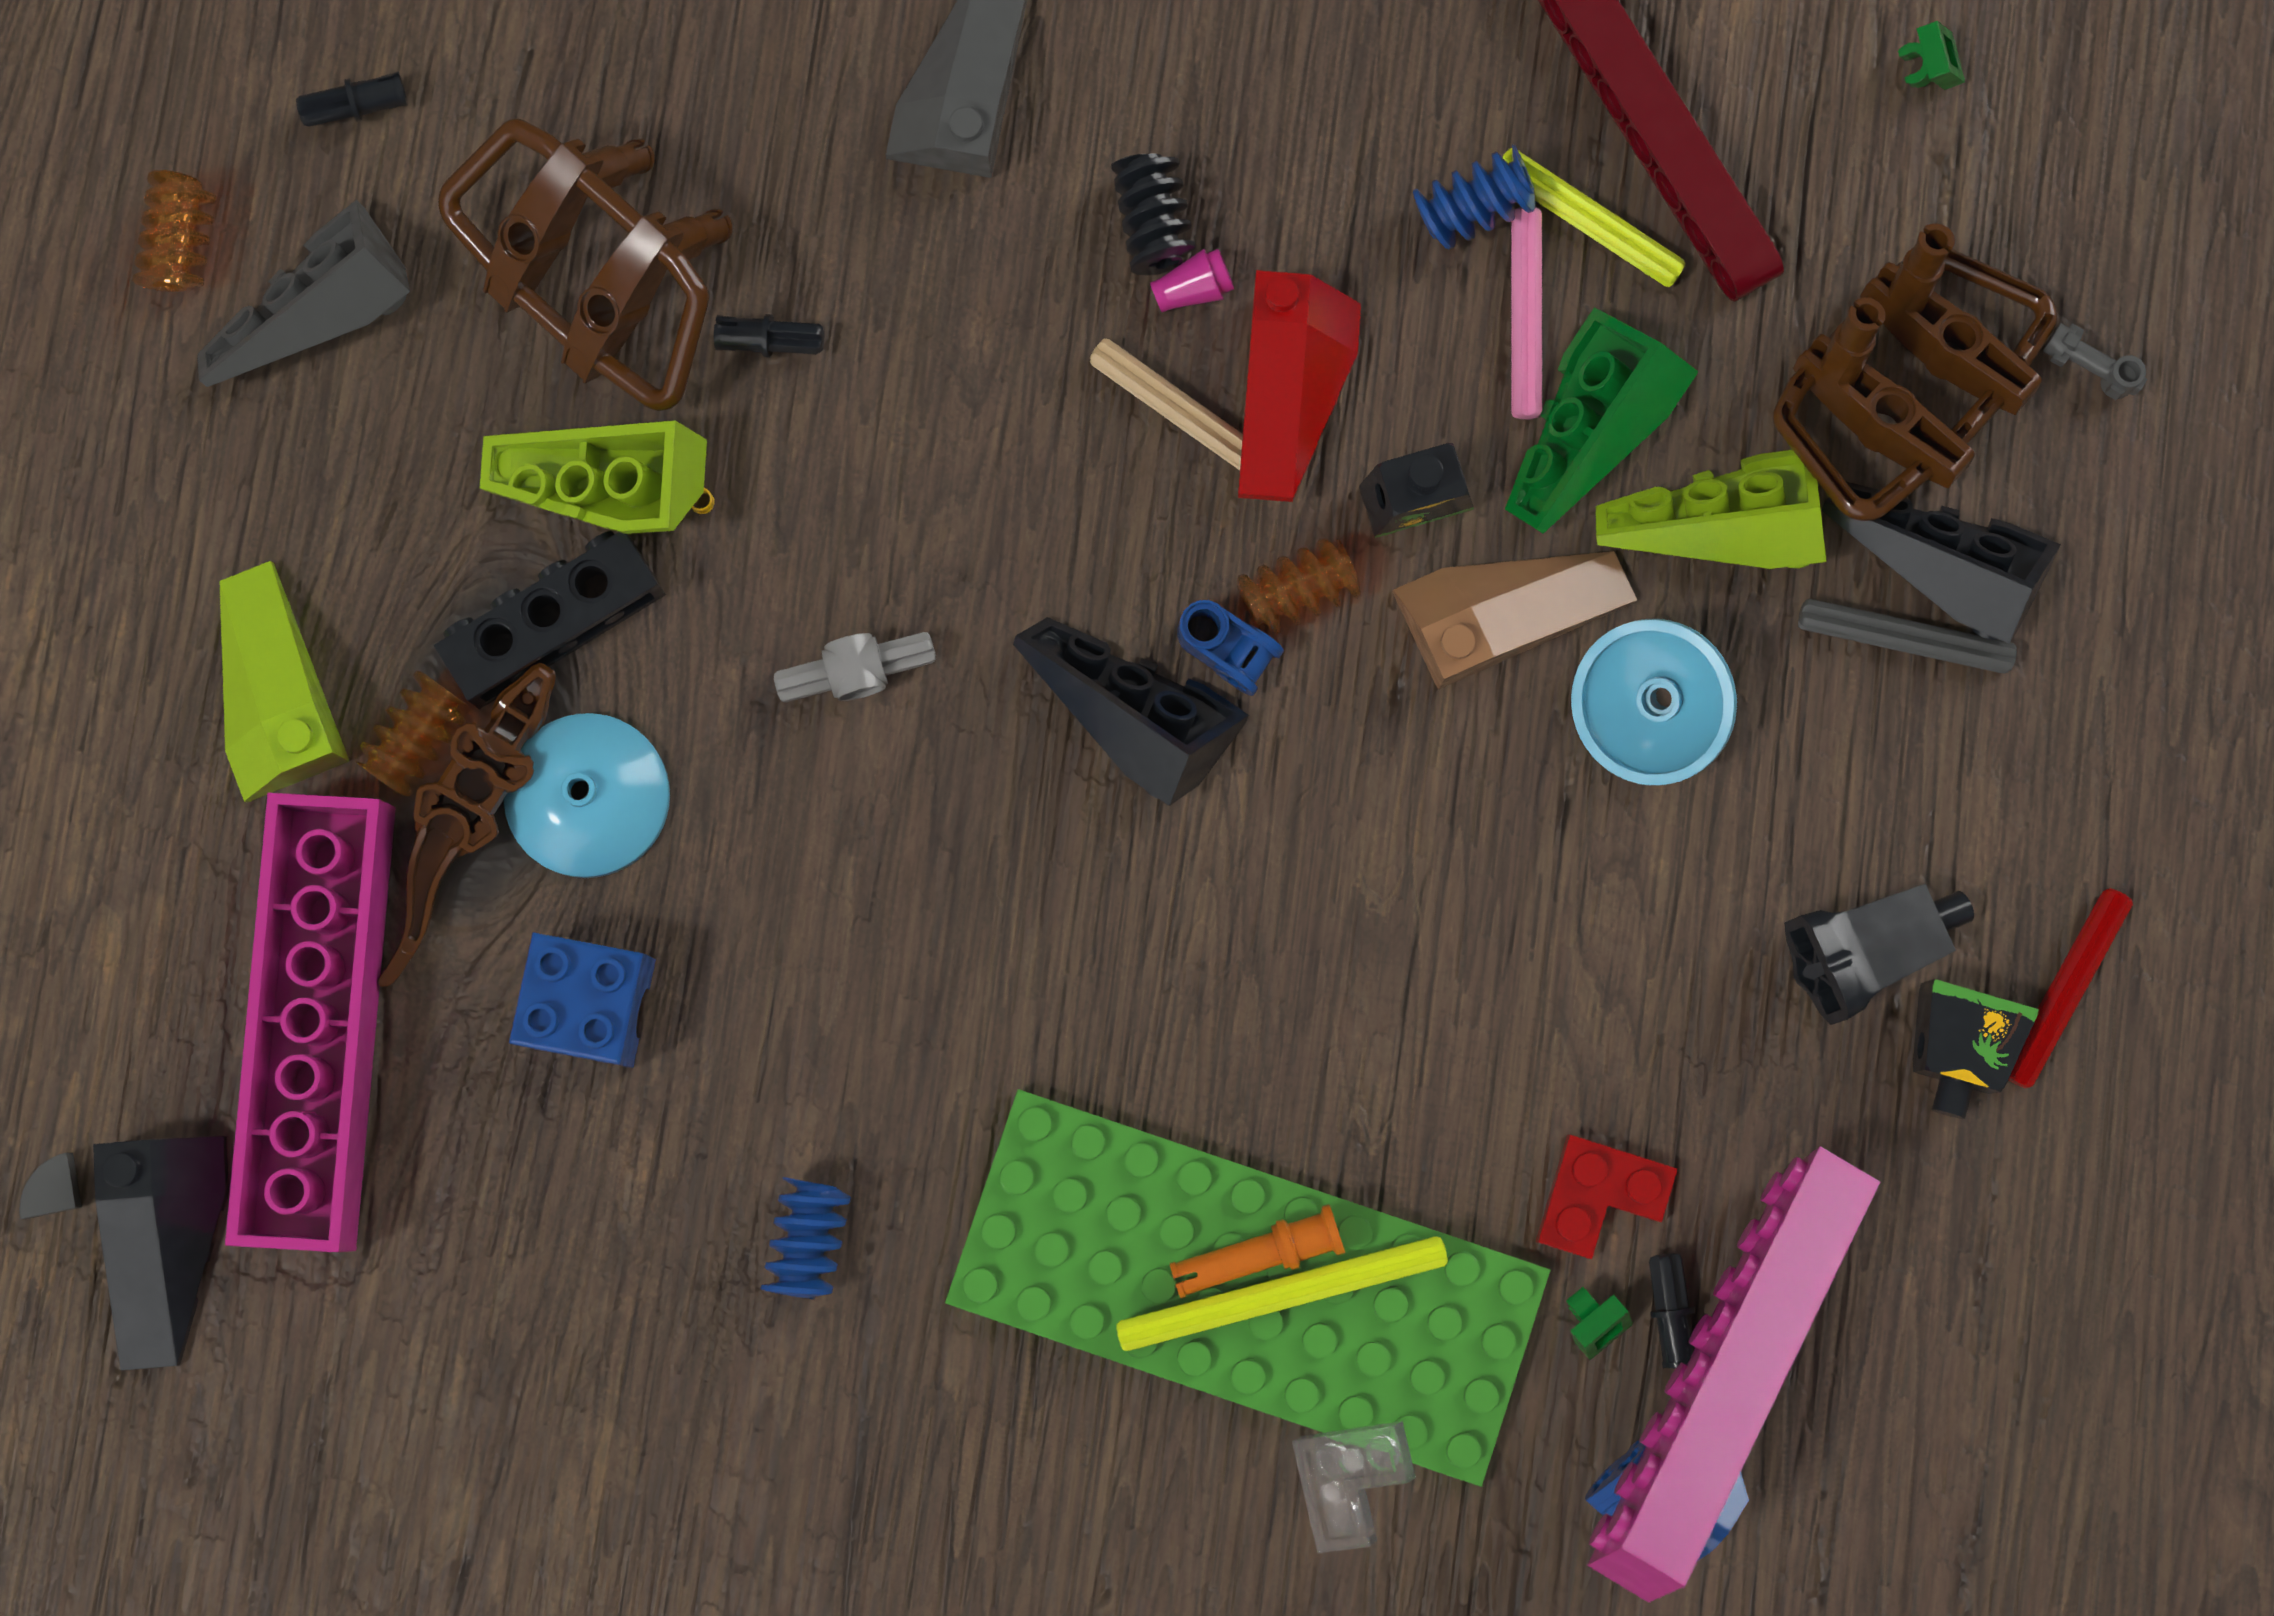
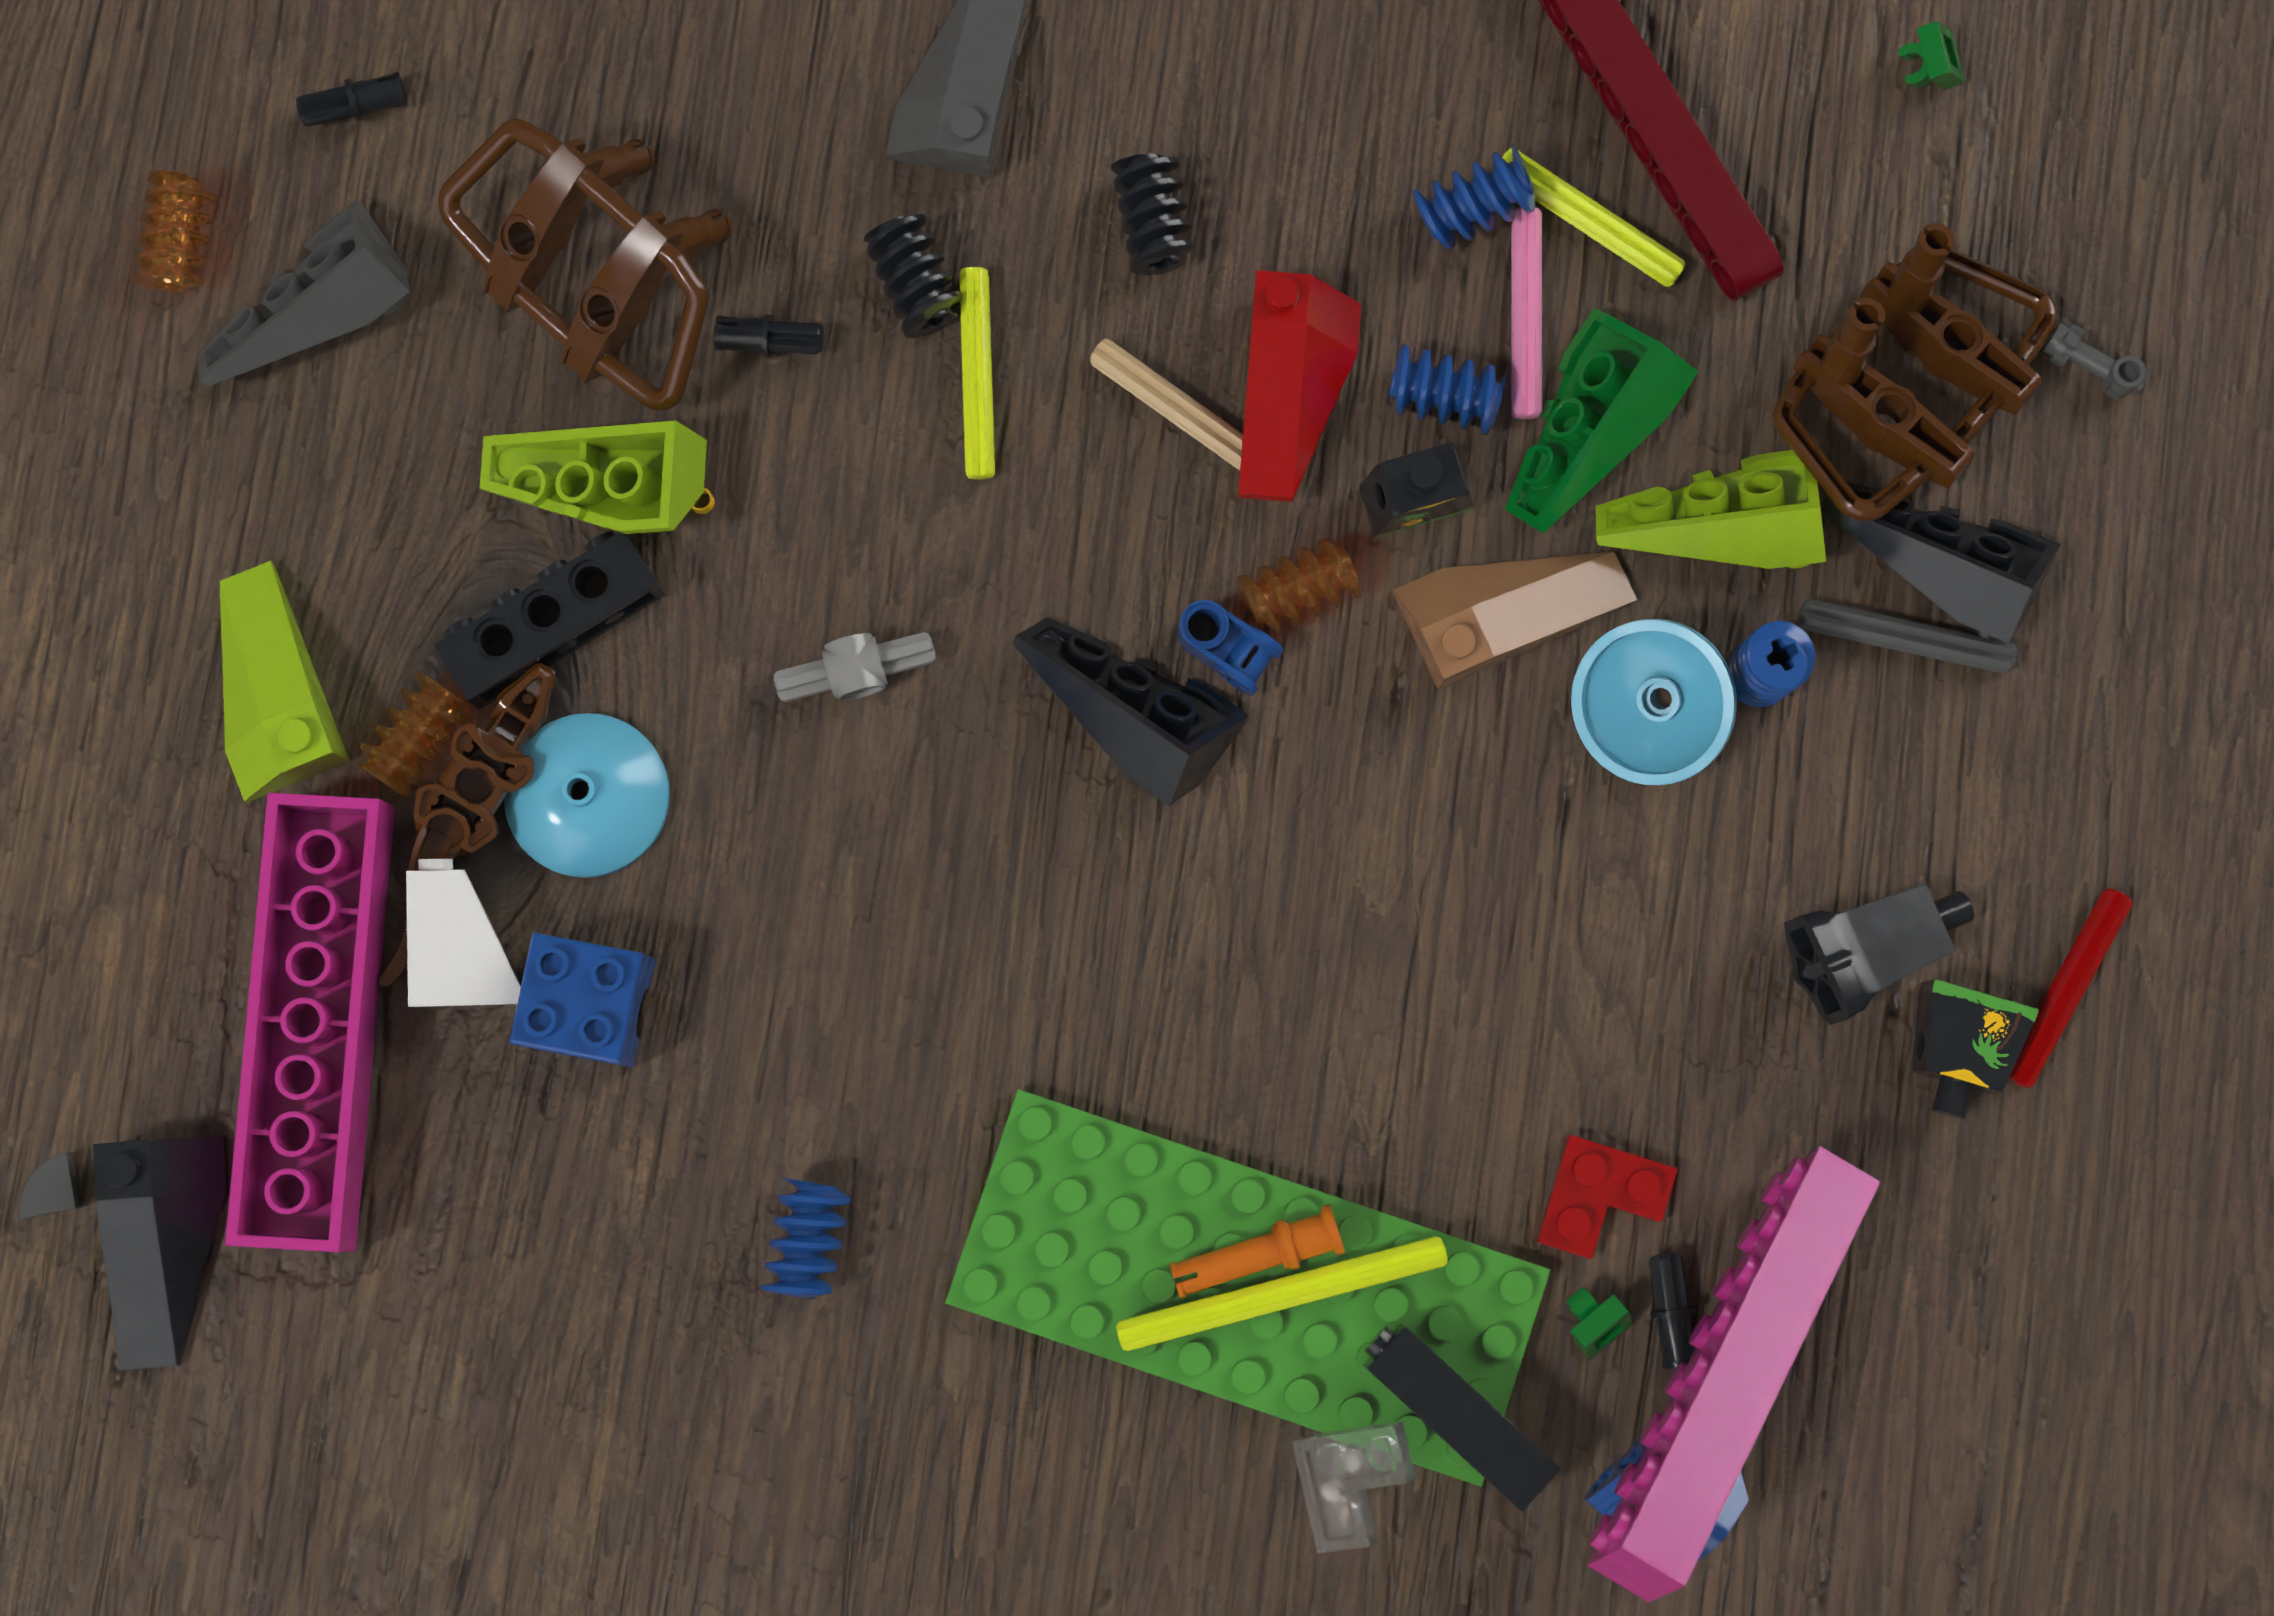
dark pink cone [1150,249,1234,313] -> none
none -> white slope [406,859,521,1007]
none -> black piece [863,214,962,338]
none -> neon yellow axle [959,267,995,480]
none -> black brick [1363,1323,1561,1512]
none -> blue piece [1387,344,1507,435]
none -> blue piece [1728,620,1816,708]

